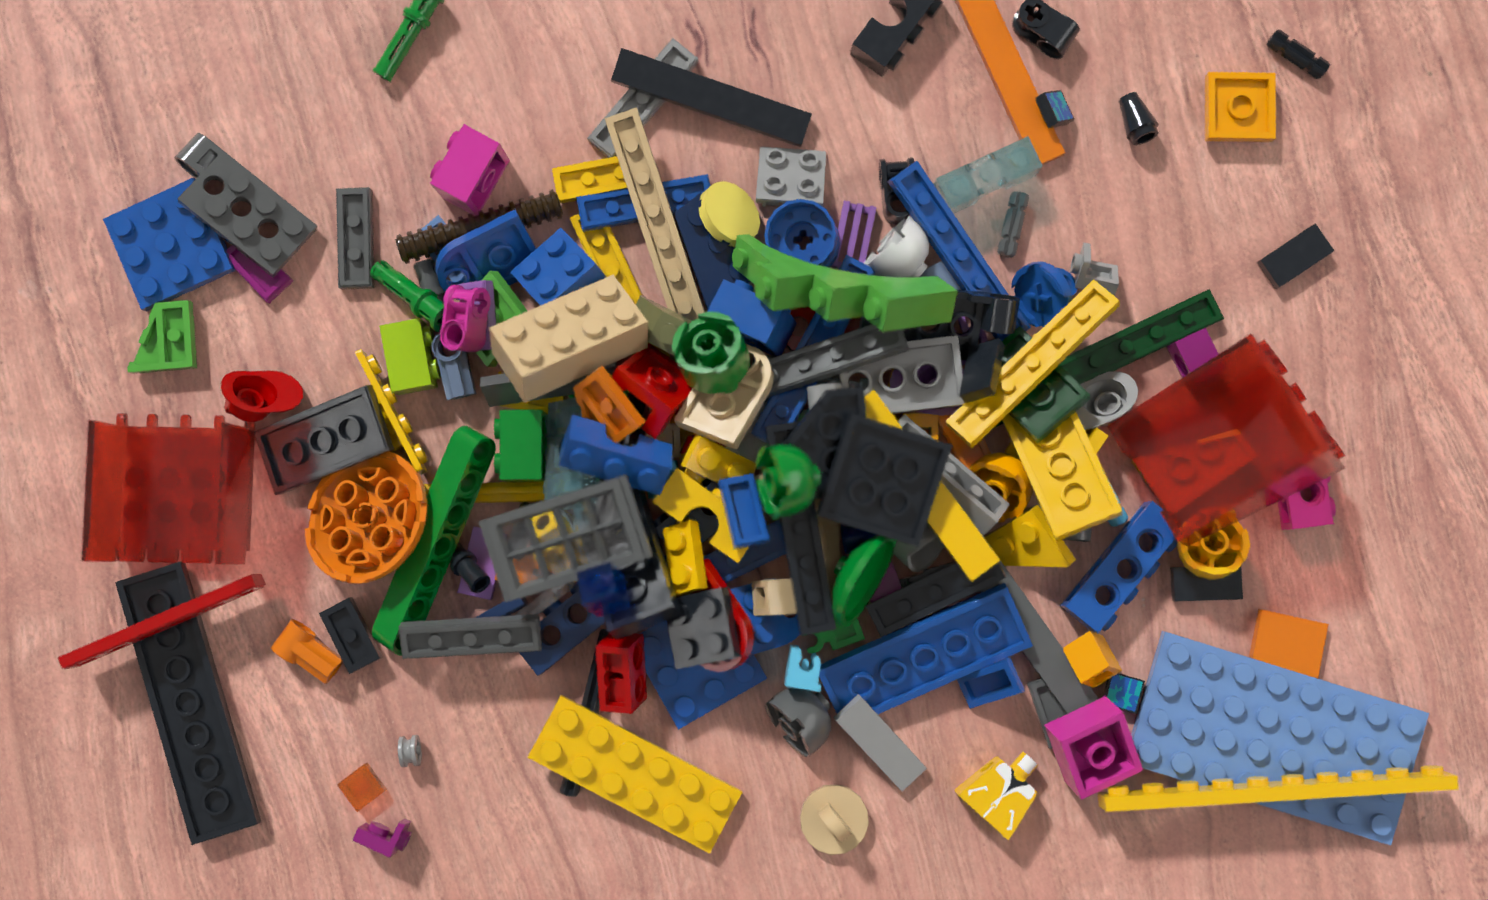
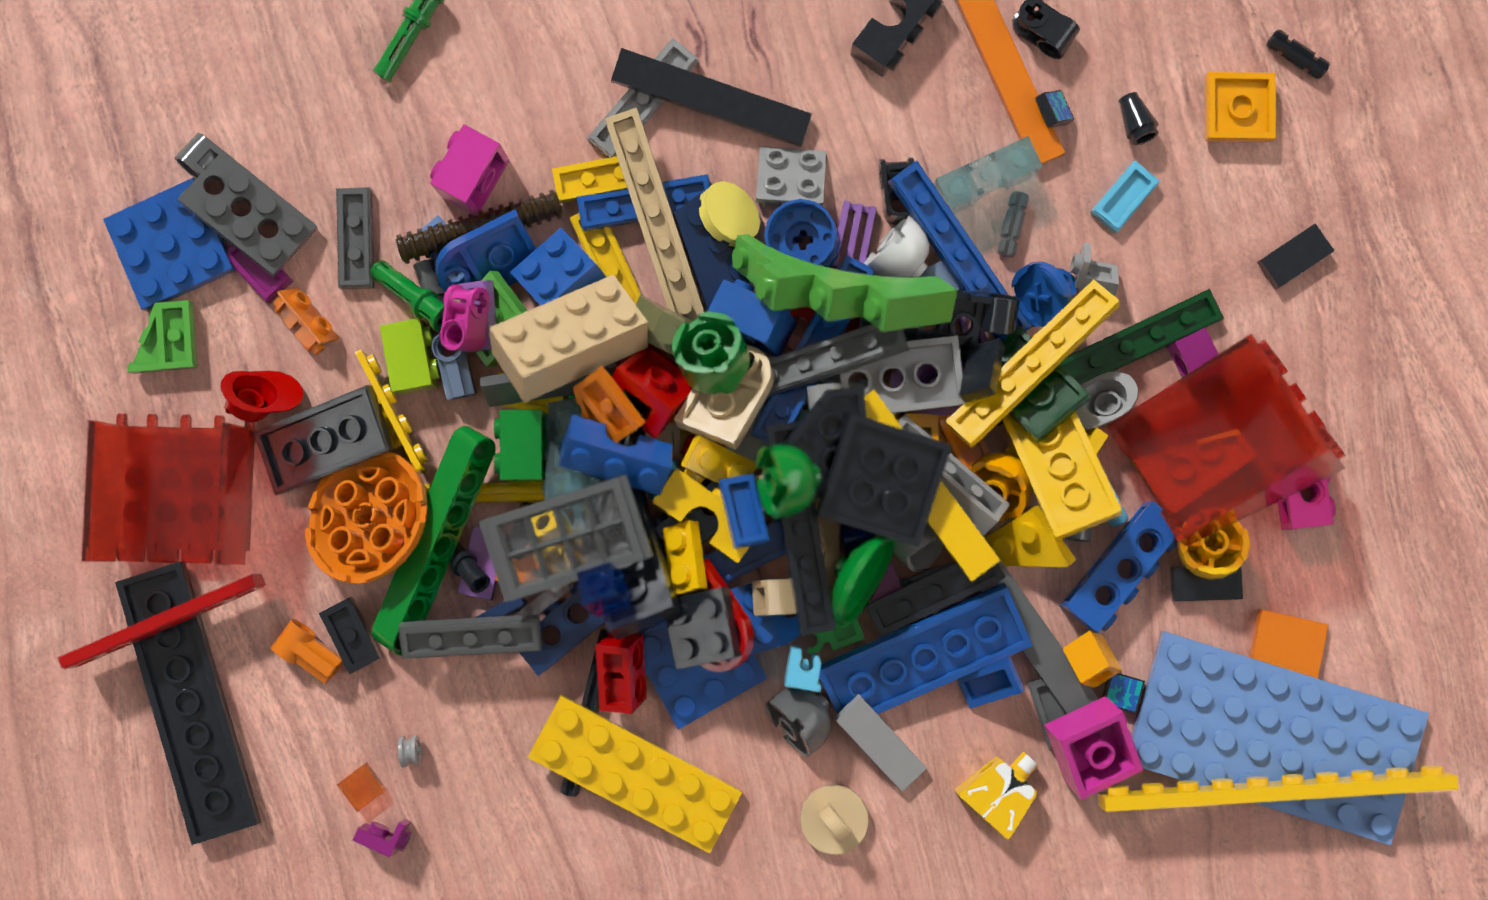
none -> orange hinge [273,288,339,355]
none -> medium azure tile [1090,160,1160,234]

